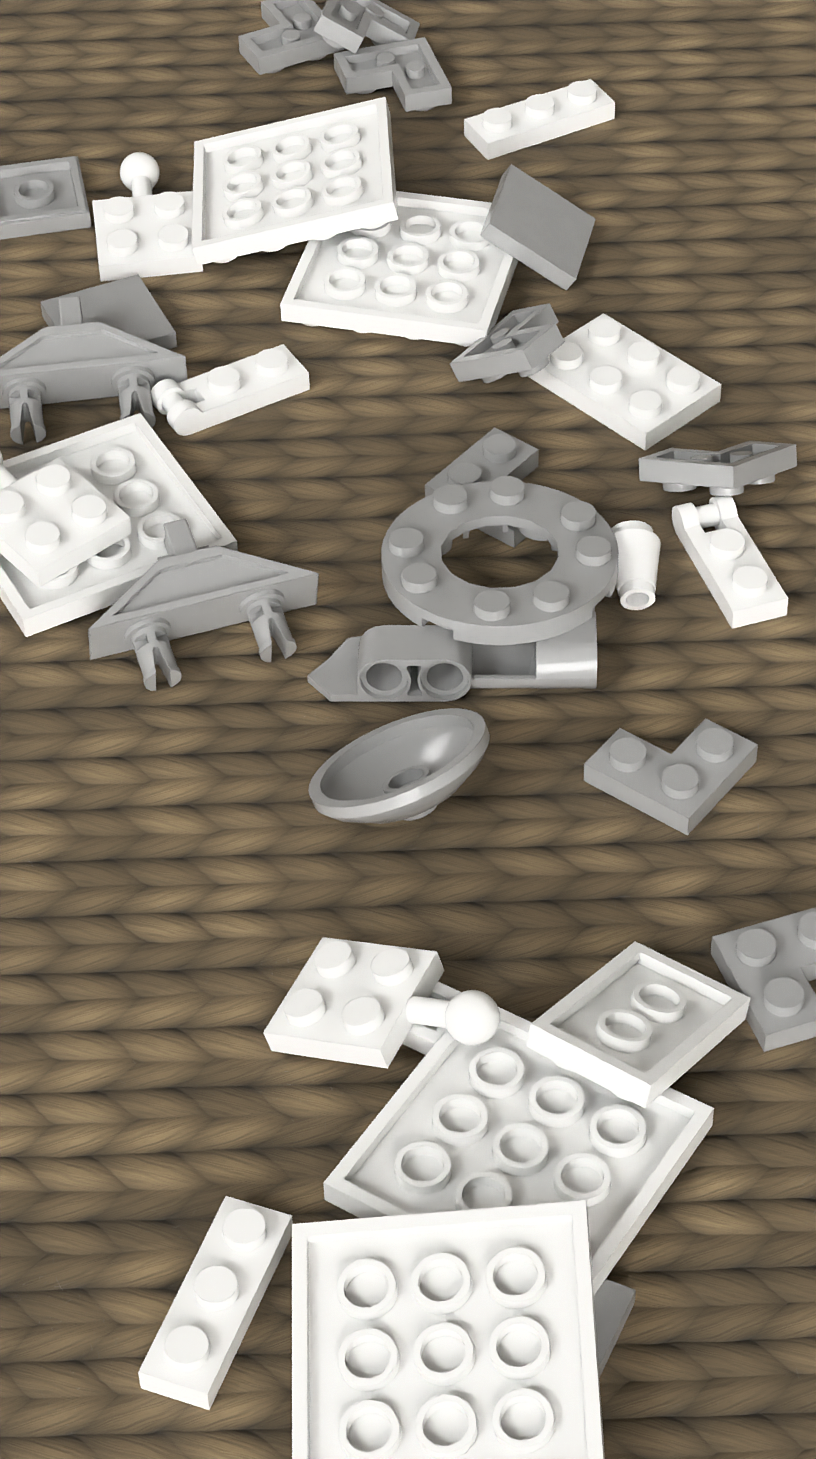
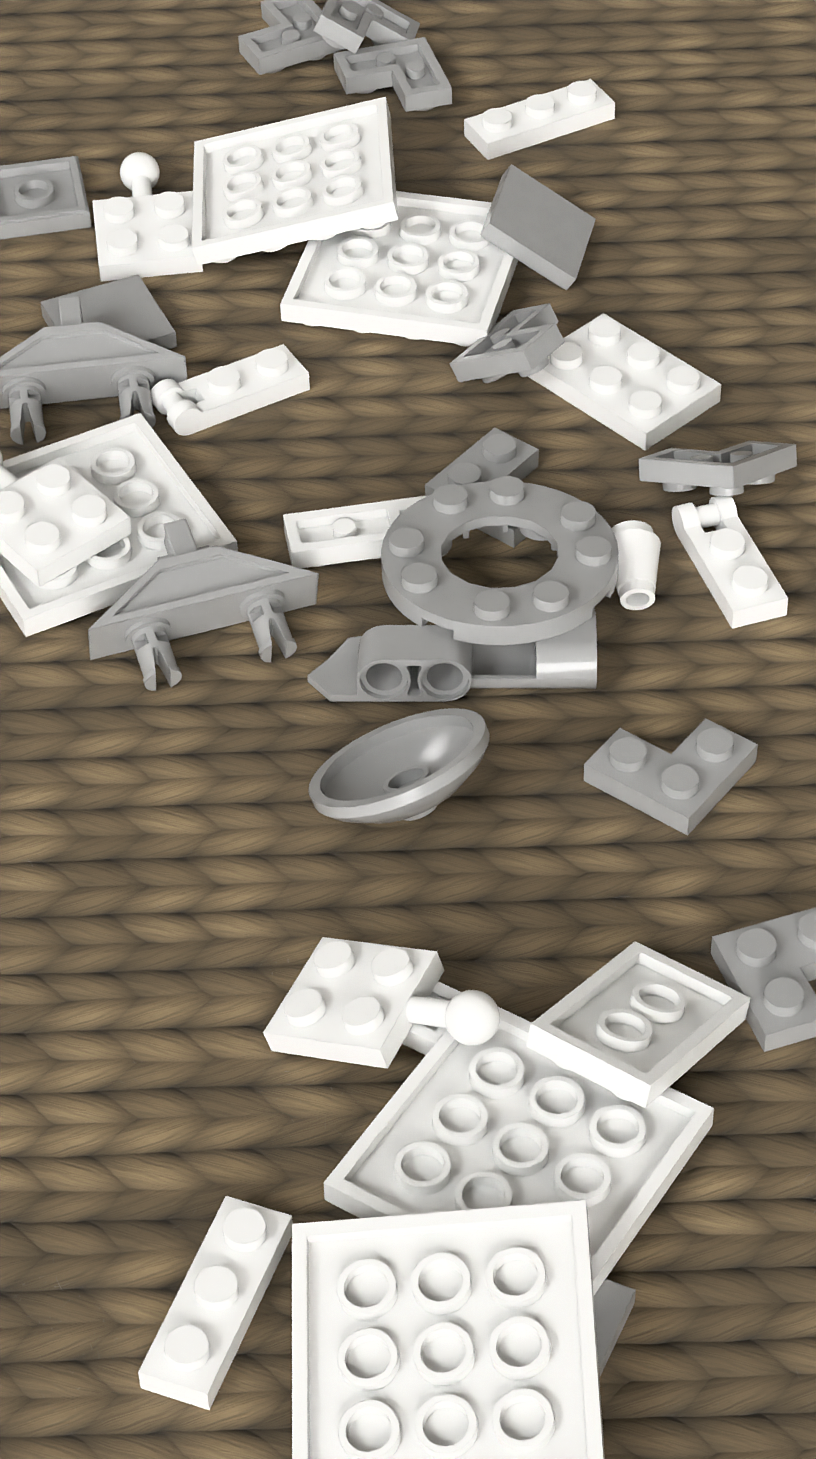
none -> white plate [283,496,448,568]

